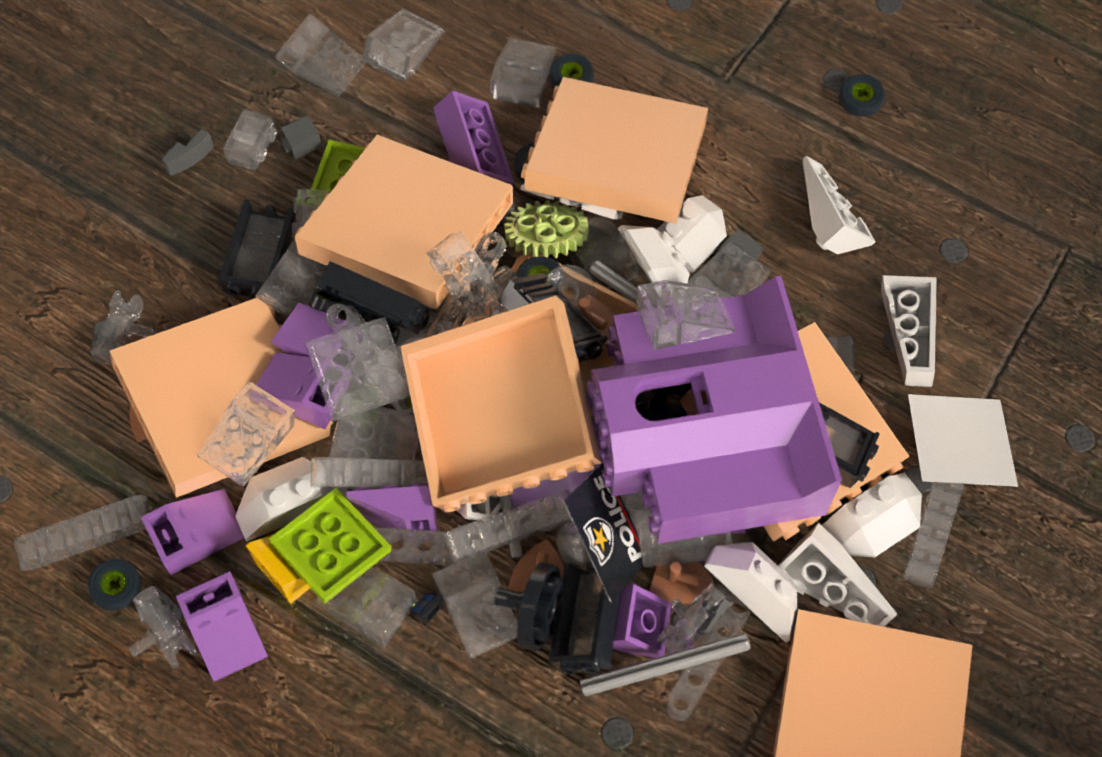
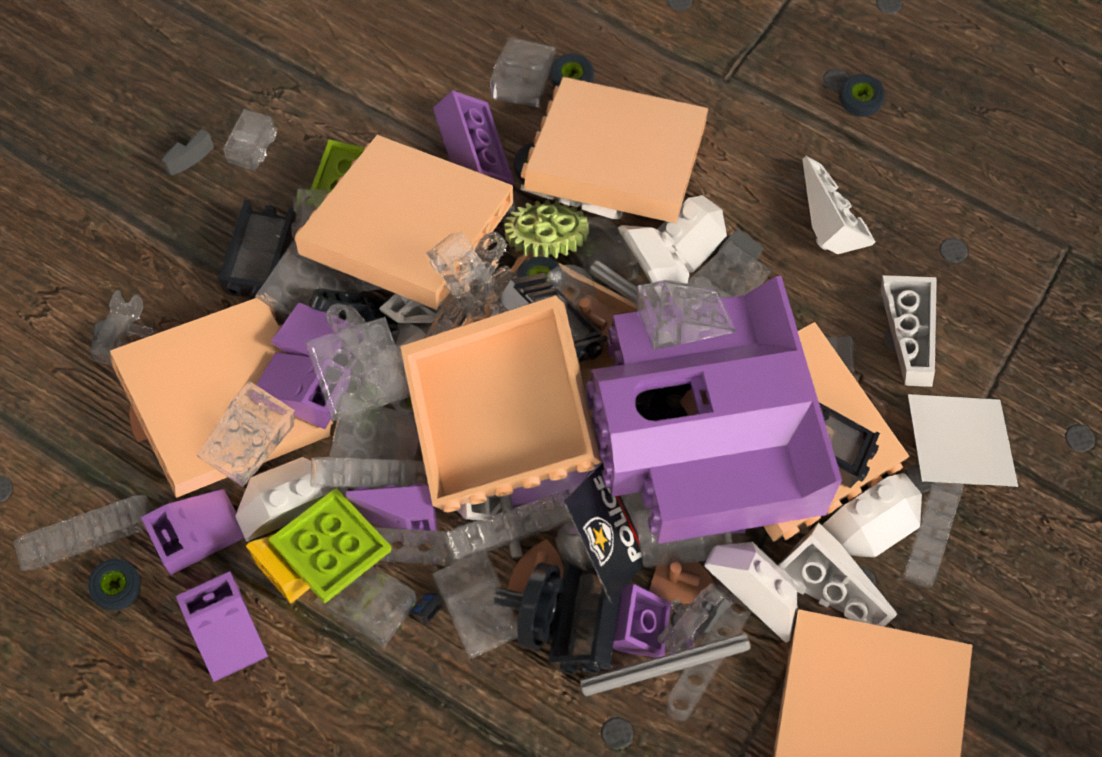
clear piece [128,586,198,668] -> none
clear slope [275,13,367,97] -> none
dark grey brick [280,115,322,160] -> none
black door [318,261,429,335] -> none
clear slope [362,9,444,81] -> none

